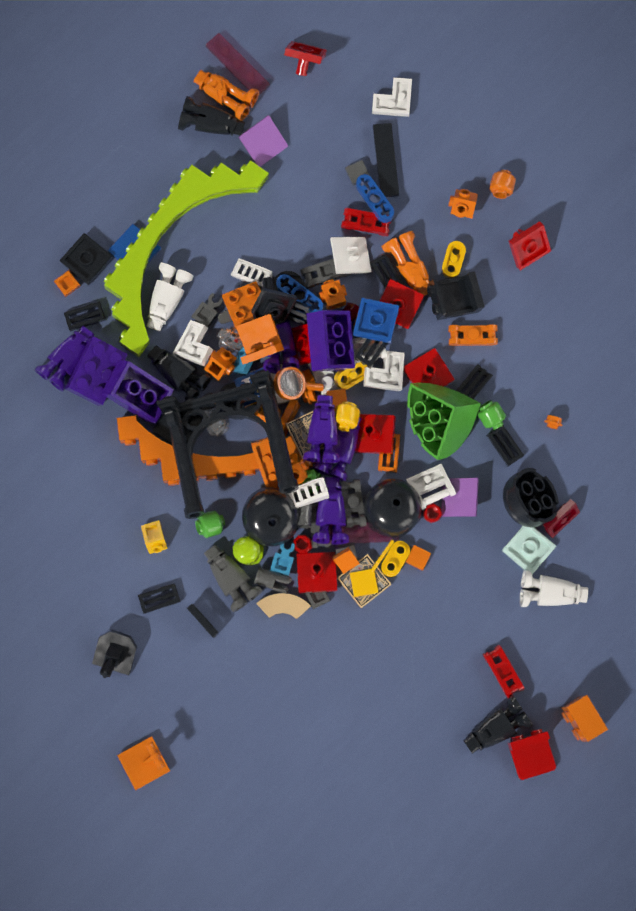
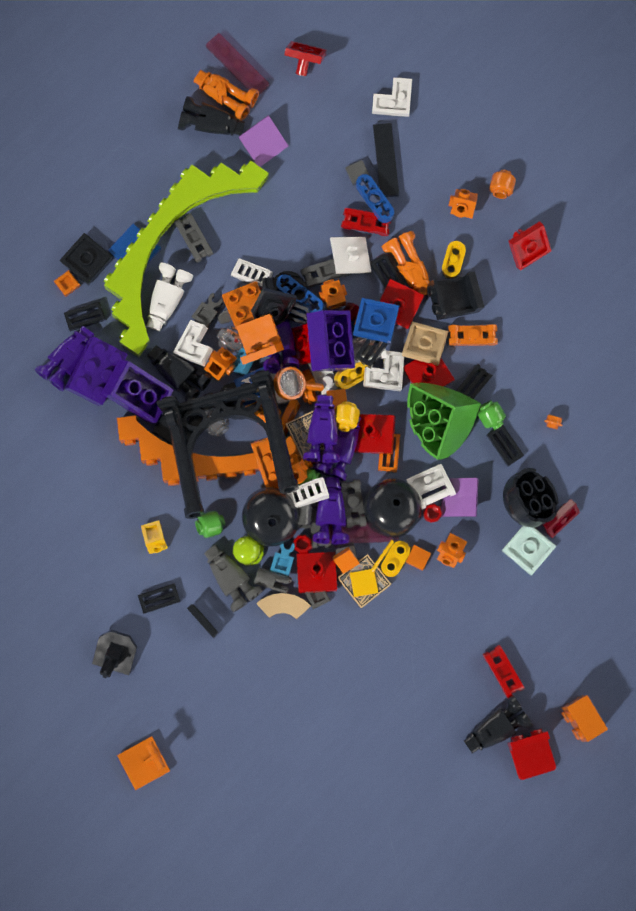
white piece [520,570,588,607] -> none
none -> dark grey plate [174,213,214,263]
none -> tan tile [402,322,449,366]
none -> orange brick [437,533,468,568]

